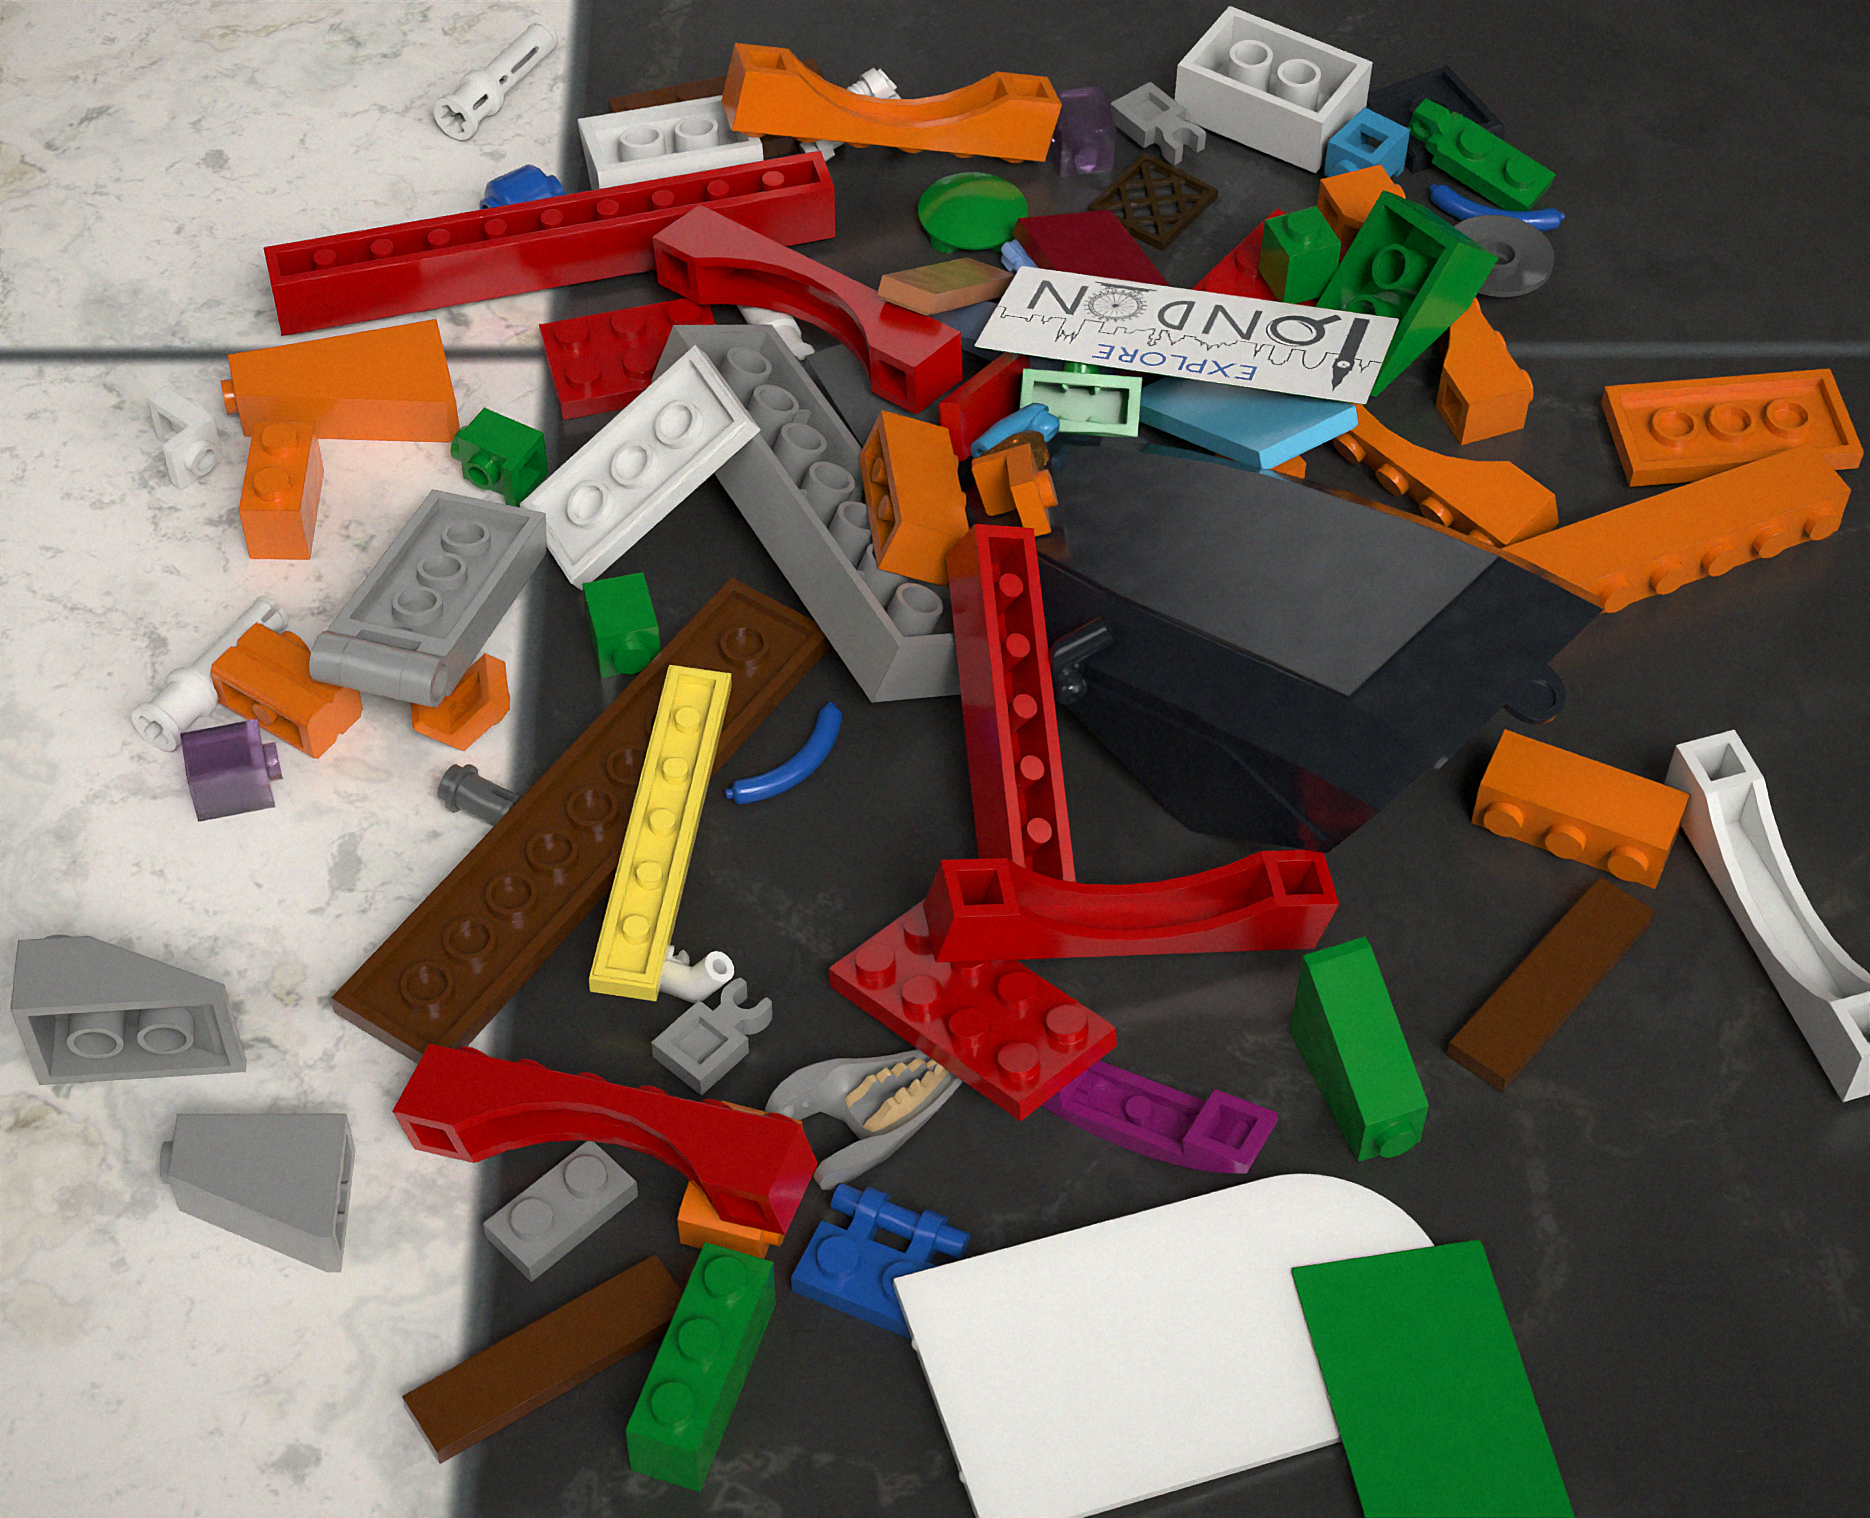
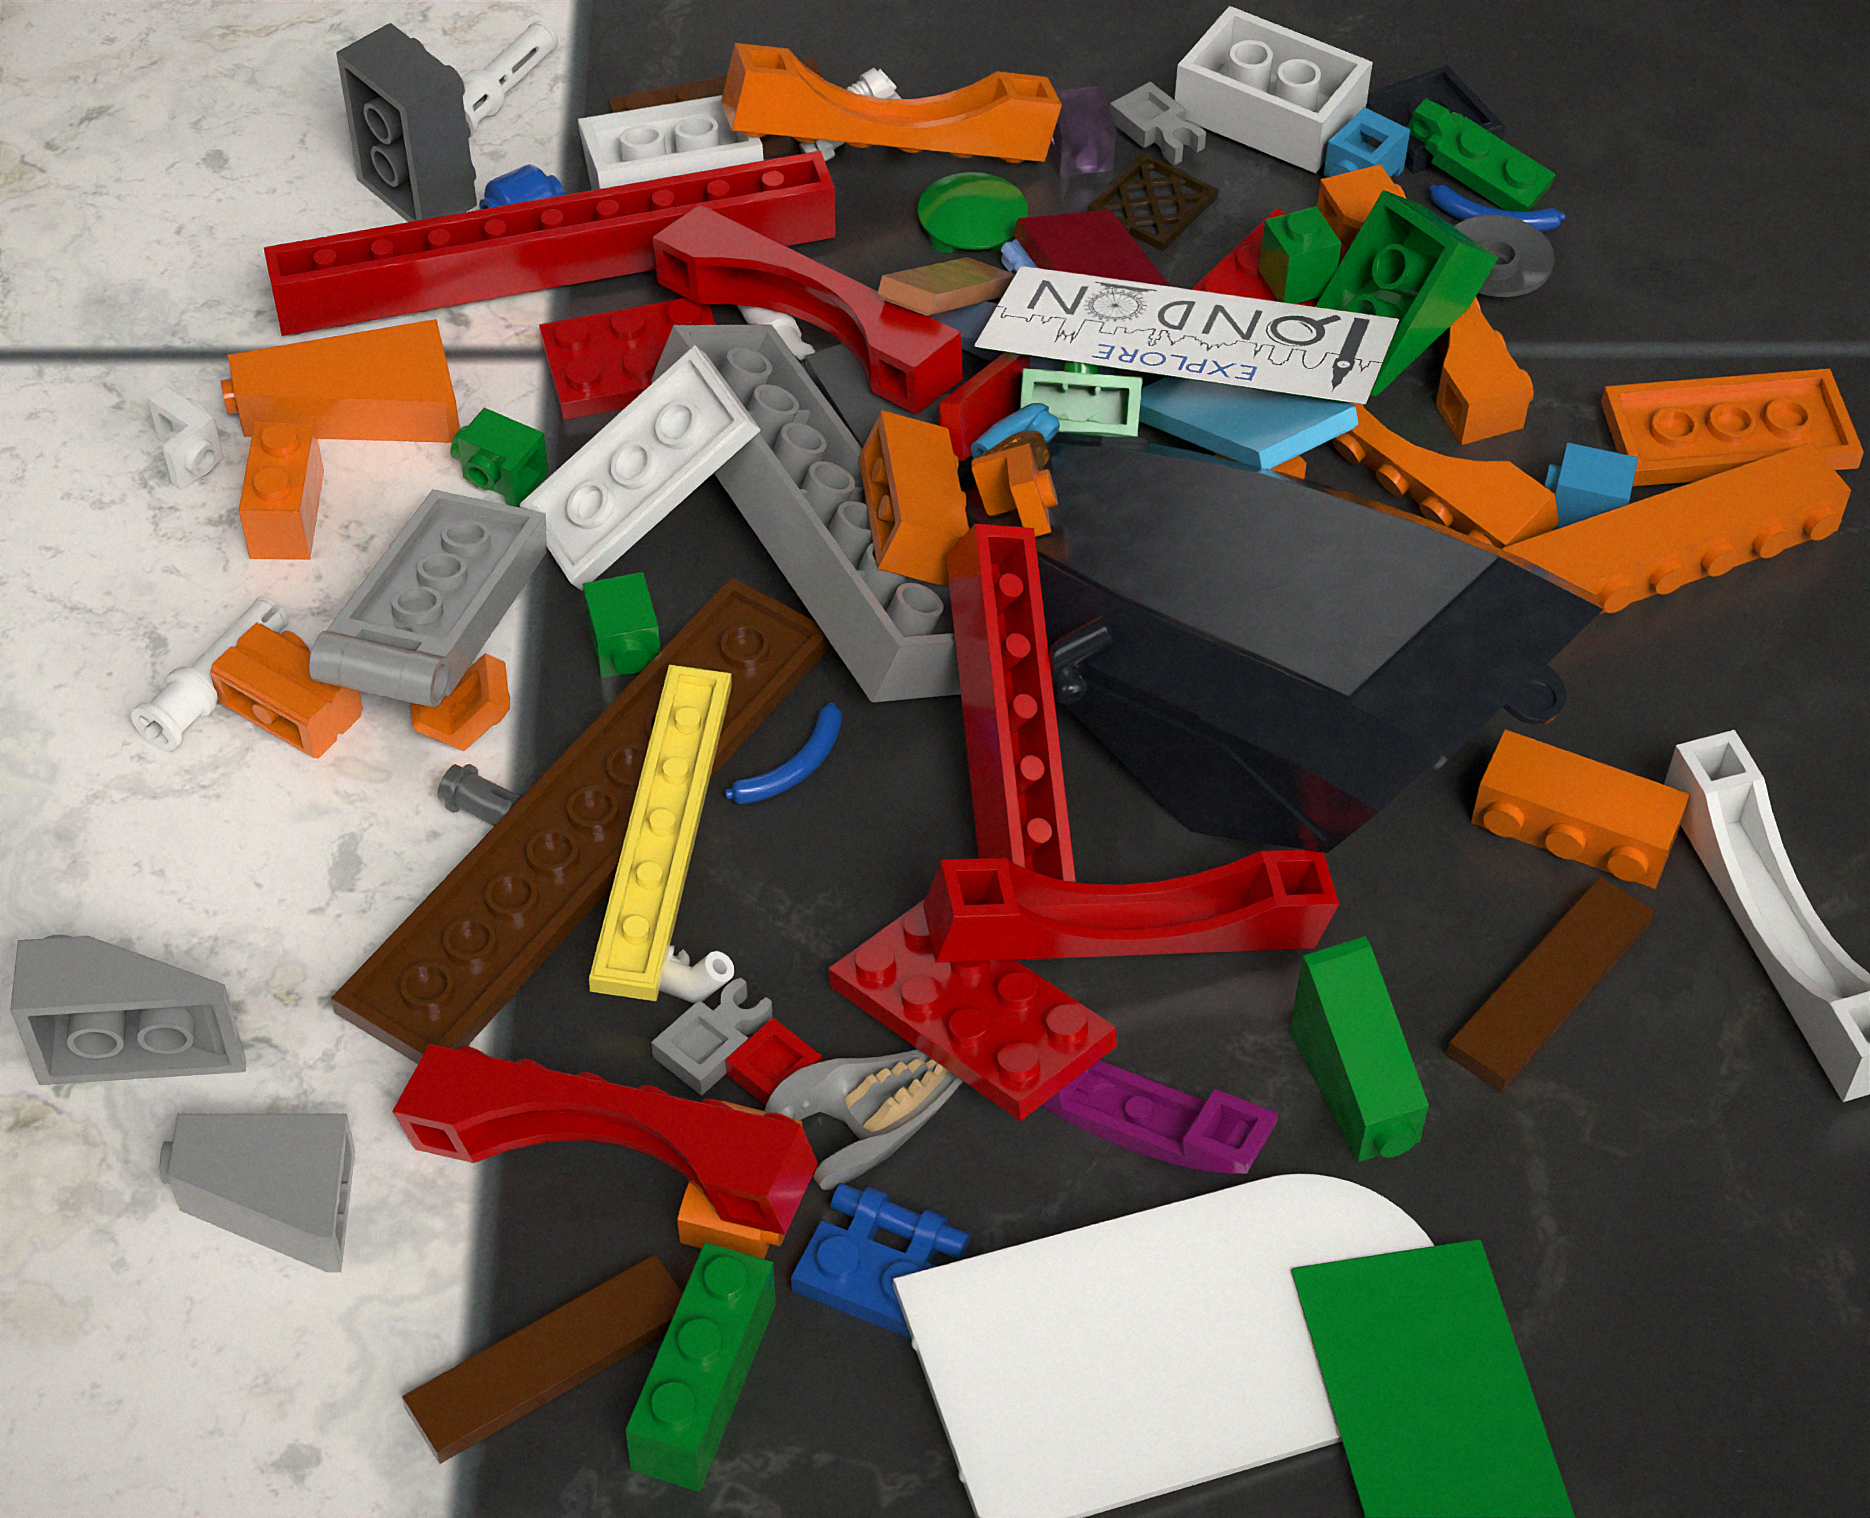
clear purple brick [180,719,283,822] -> none
light grey plate [483,1141,638,1282] -> none
none -> dark grey brick [336,22,477,222]
none -> red plate [725,1018,823,1106]
none -> dark azure brick [1545,442,1638,528]

